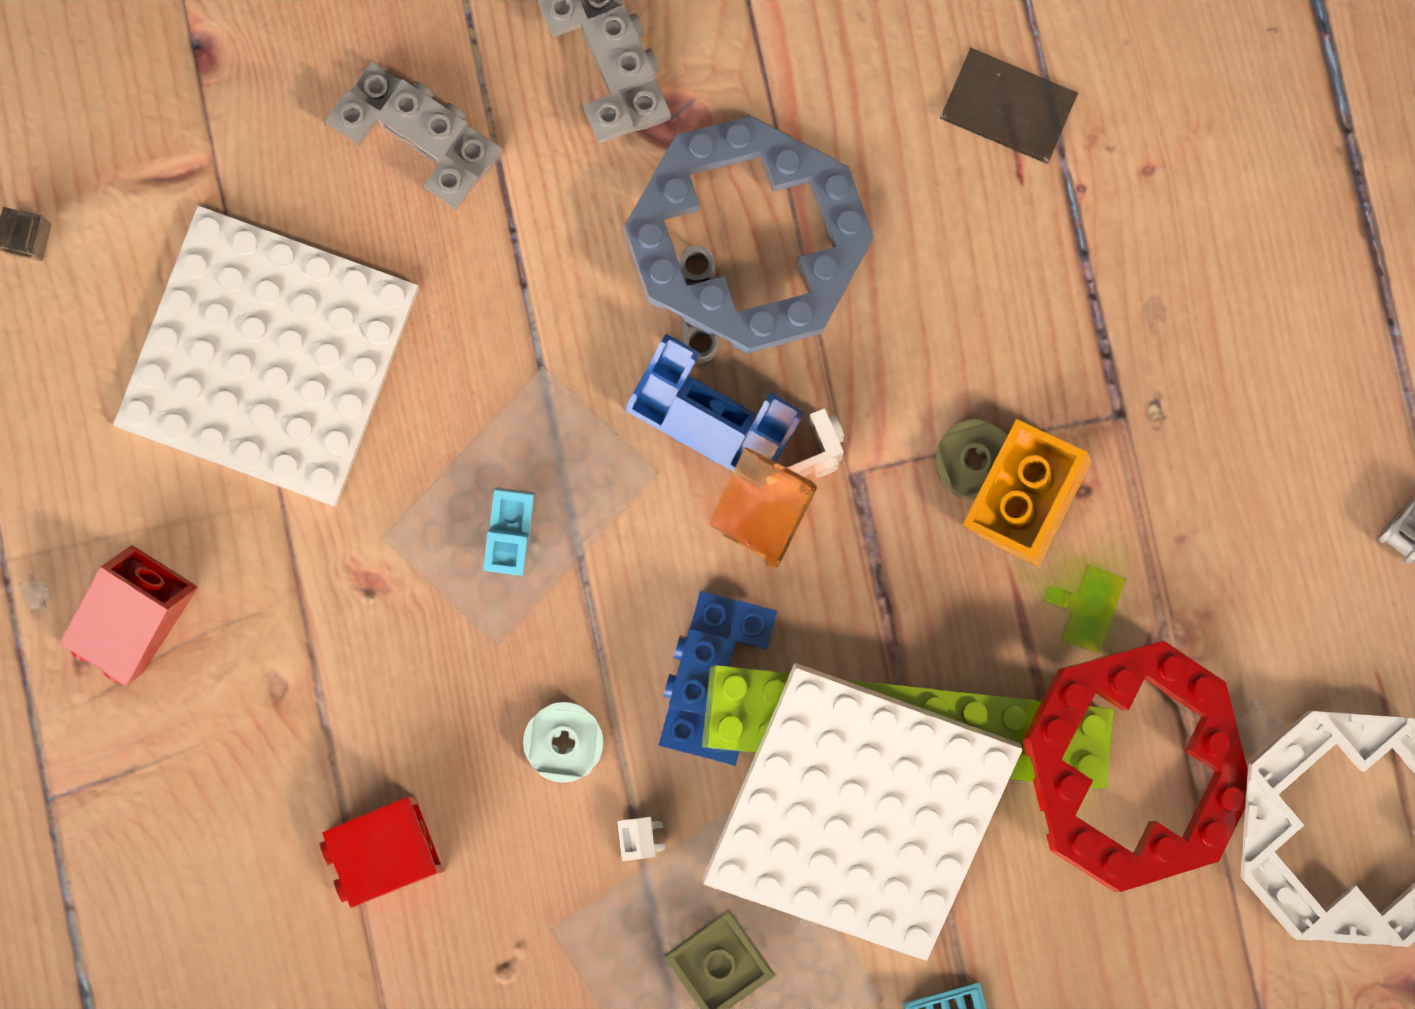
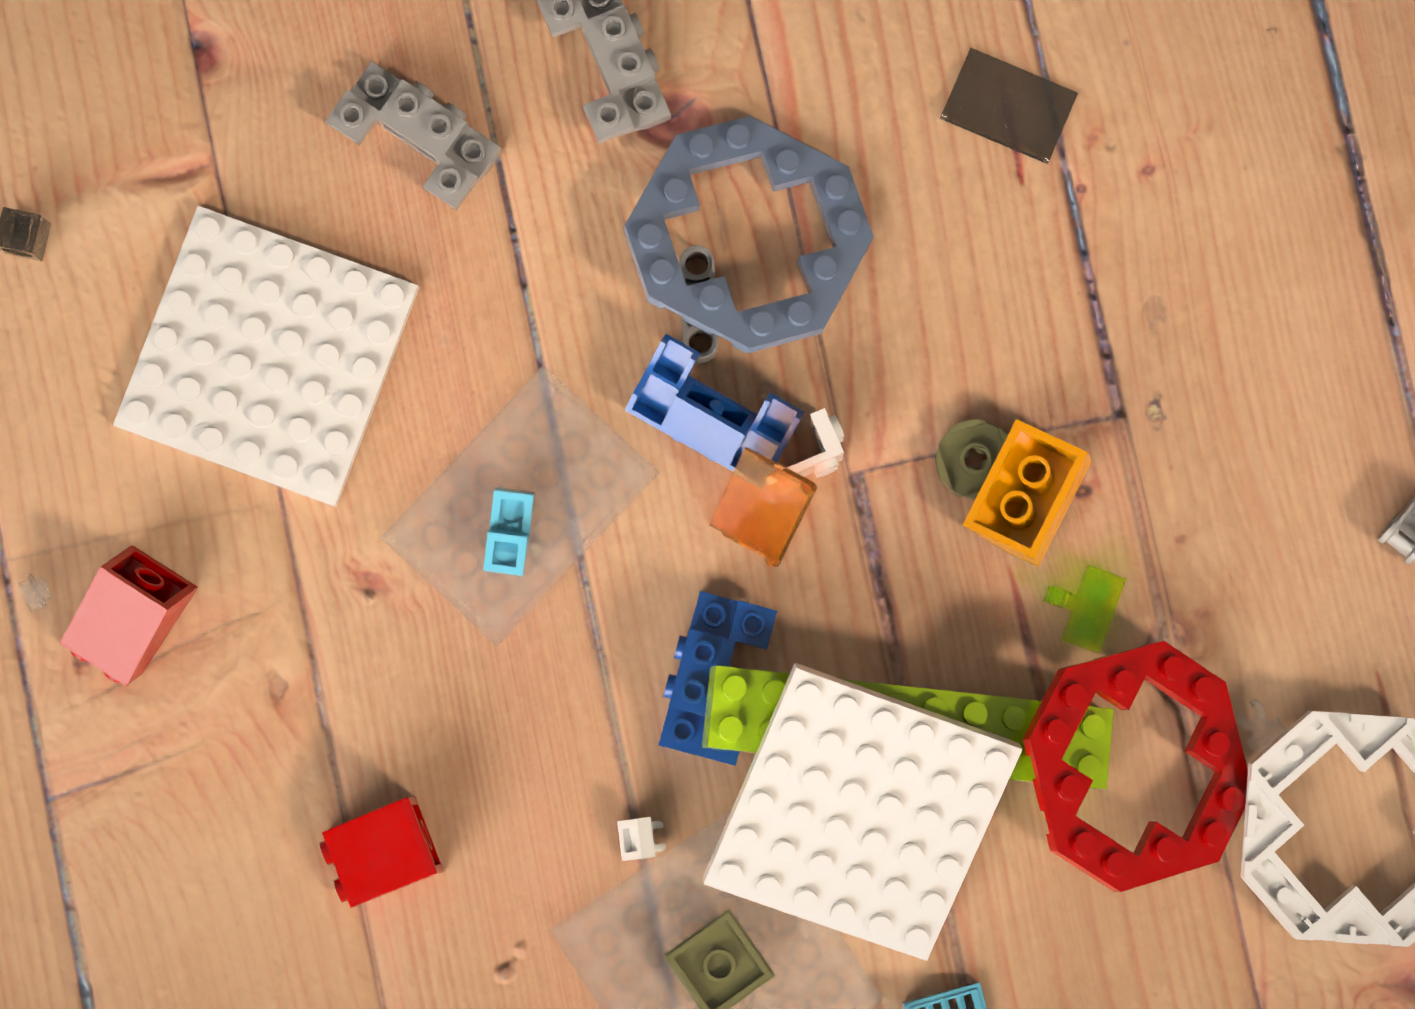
light aqua plate [523,702,604,783] -> none

